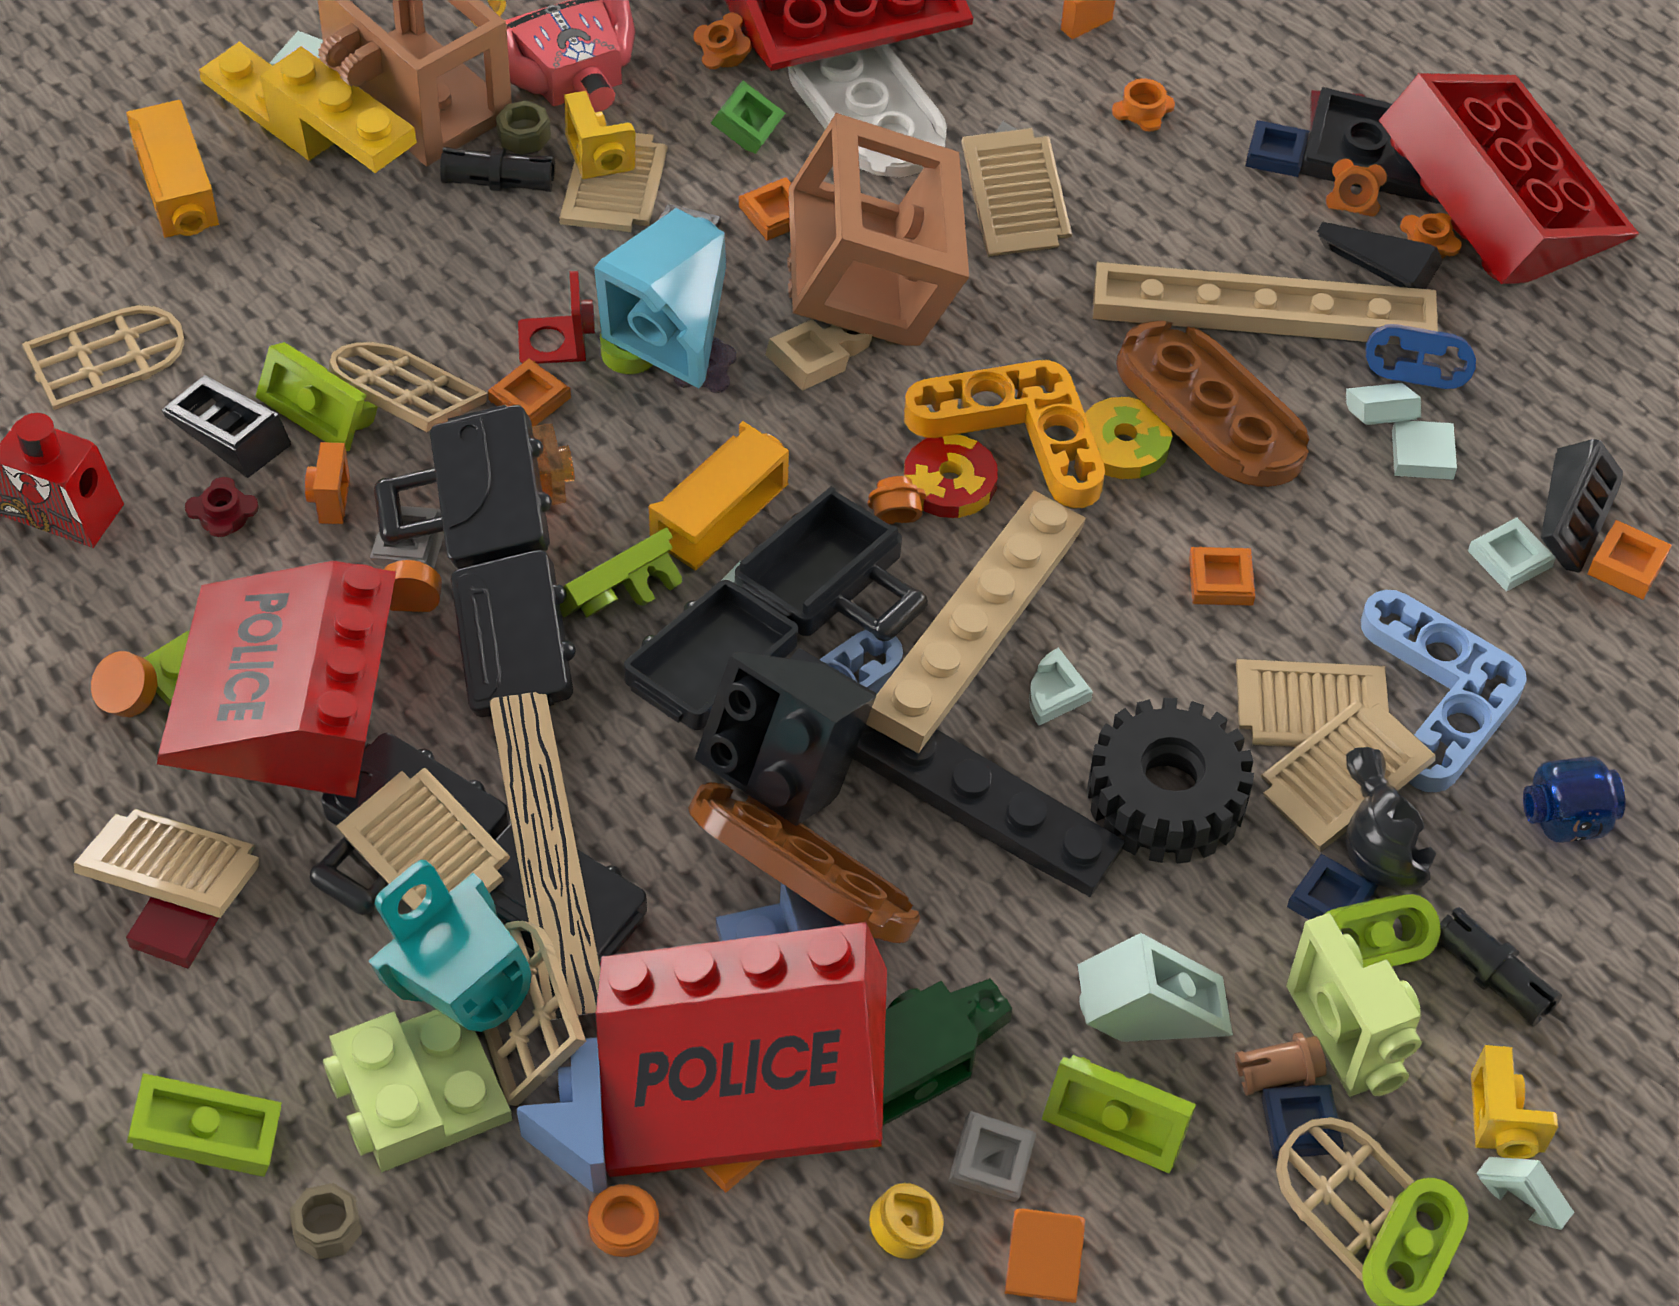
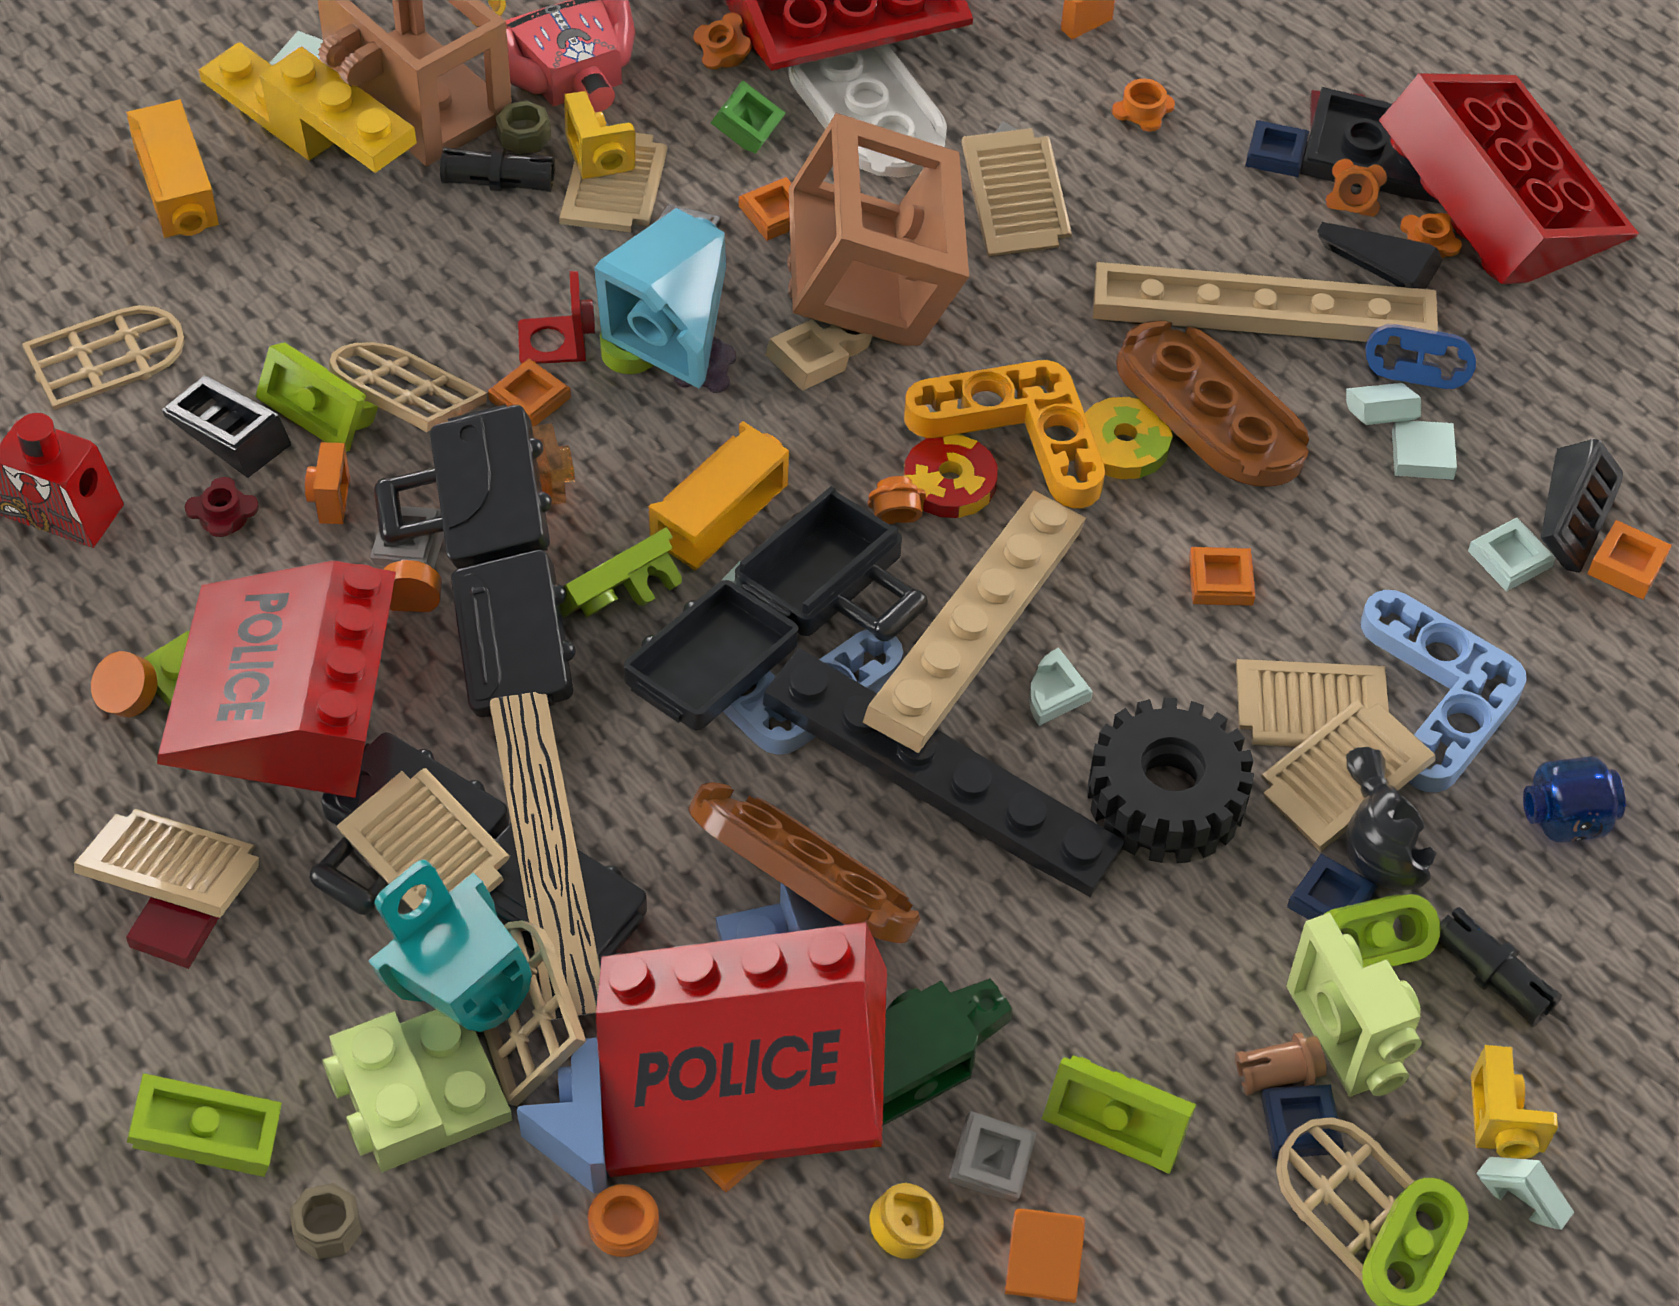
black slope [694,651,876,826] -> none
light aqua slope [1078,933,1233,1042] -> none

